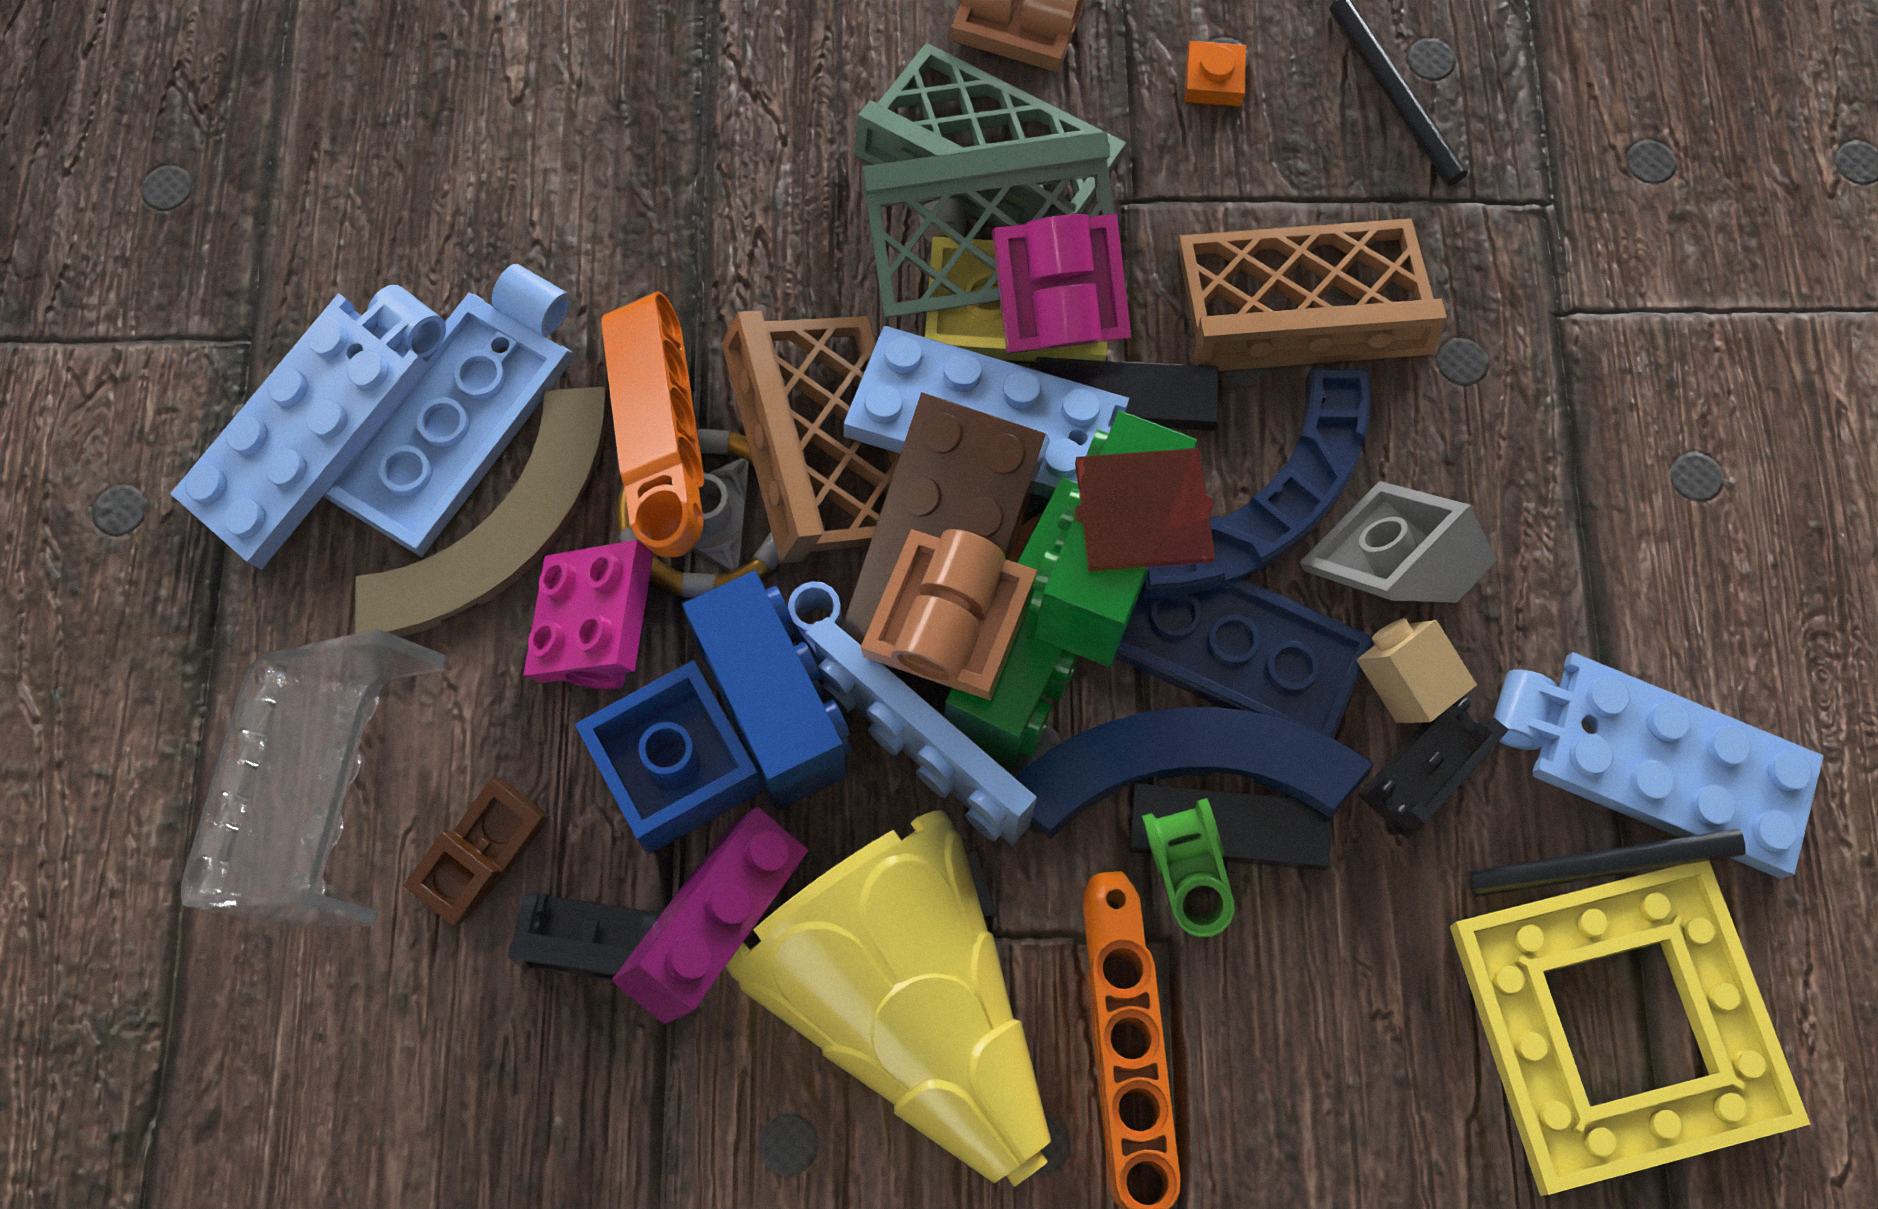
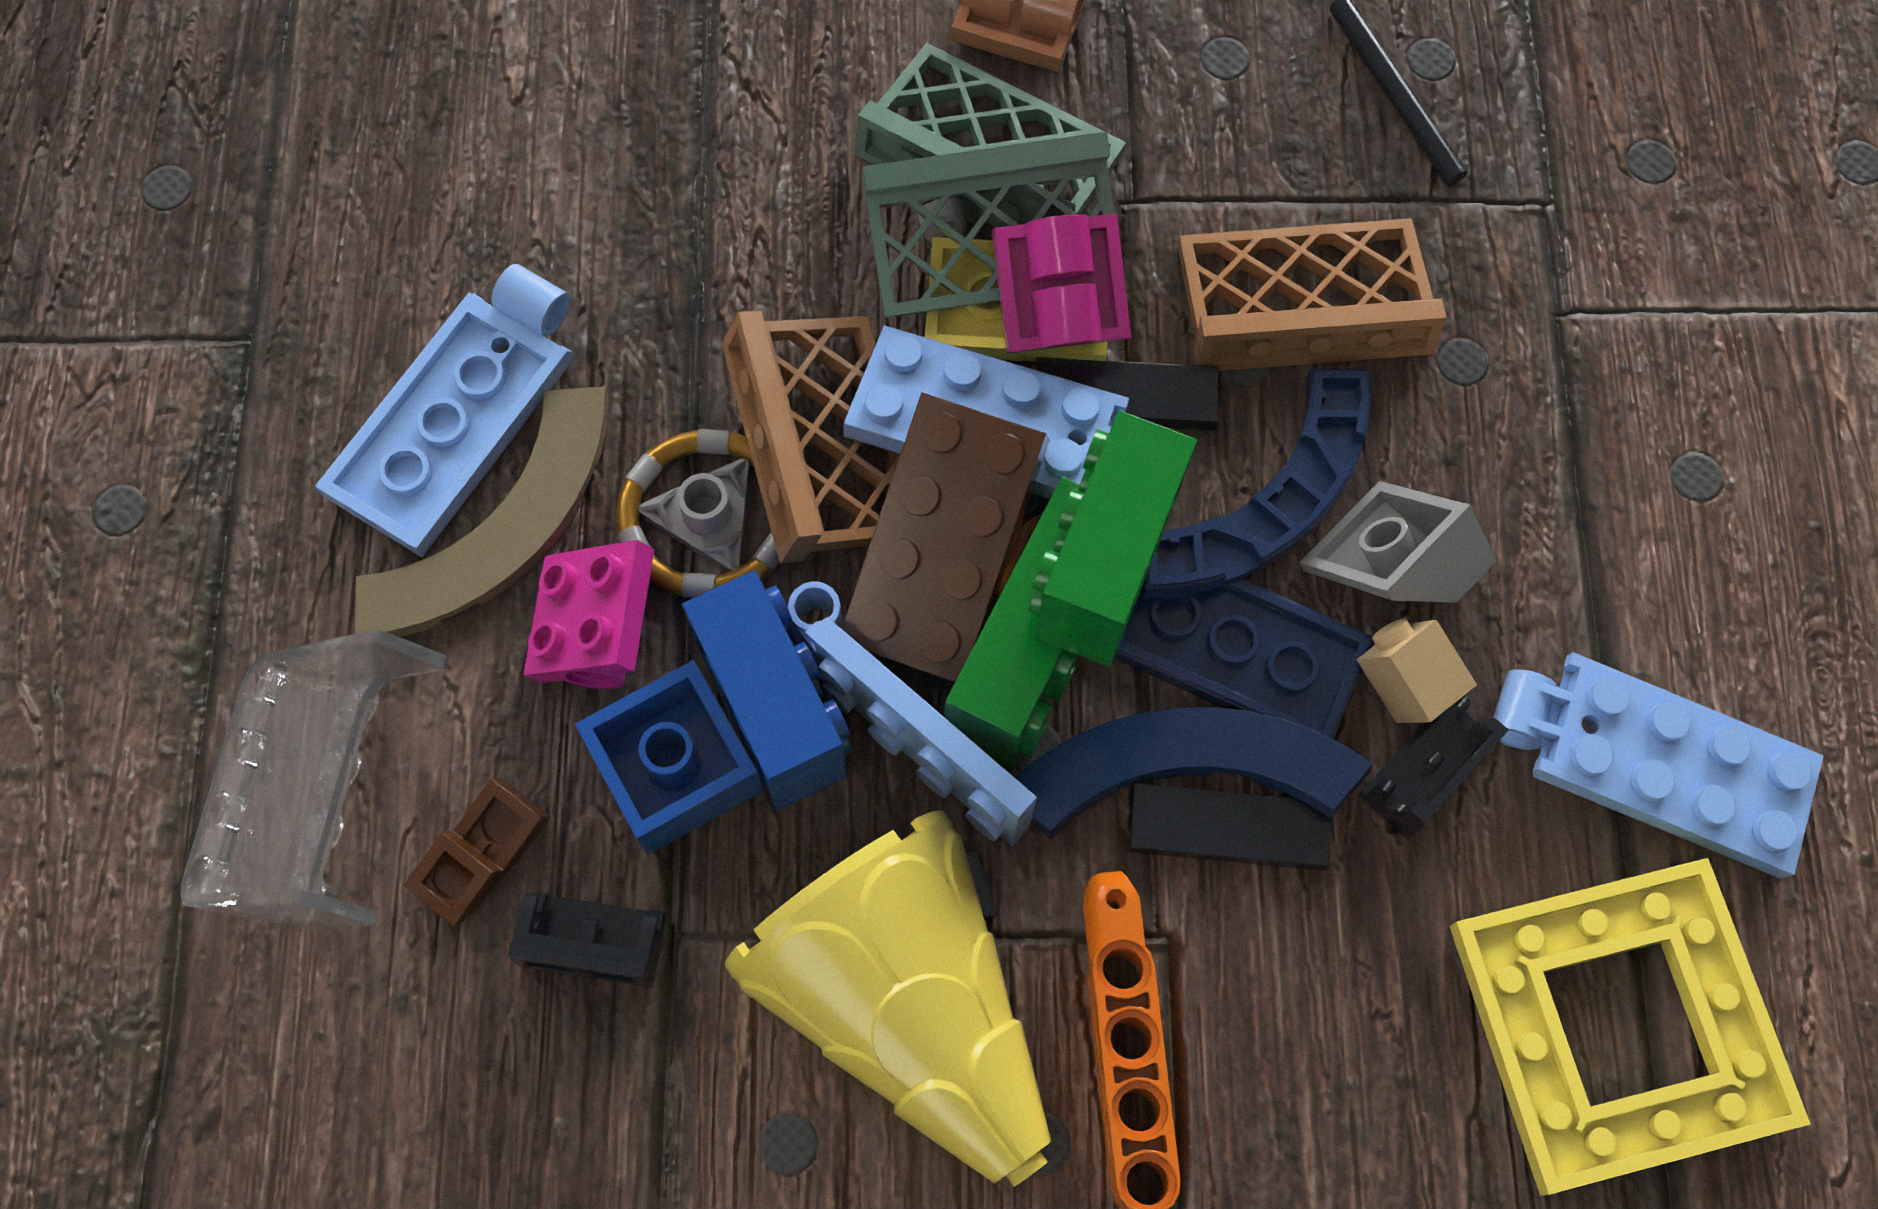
light blue hinge [170,285,446,570] -> none
orange piece [601,291,704,558] -> none
magenta brick [611,807,809,1024] -> none
nougat plate [860,529,1038,701] -> none
clear red piece [1074,448,1215,572] -> none
bright green piece [1142,798,1235,937] -> none
orange plate [1184,40,1246,107] -> none
black bar [1468,829,1746,898] -> none

